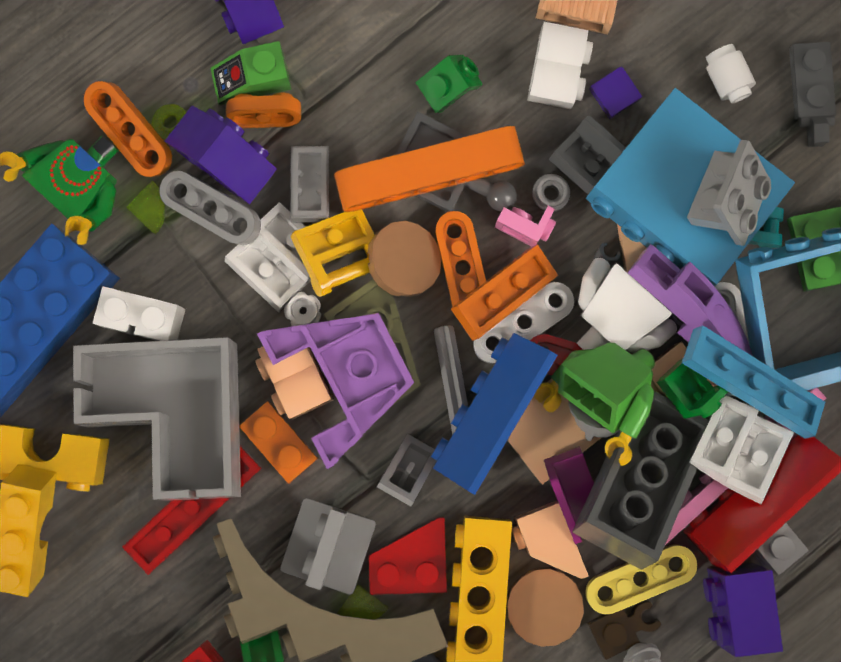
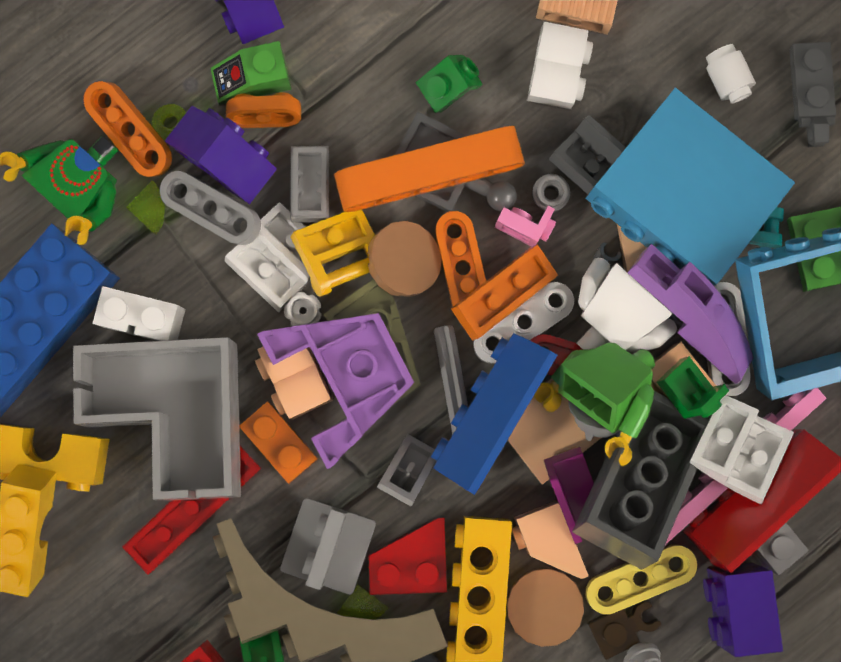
dark purple tile [589,66,642,120] -> none
dark azure plate [682,325,825,439] -> none
light grey bracket [687,140,771,246] -> none

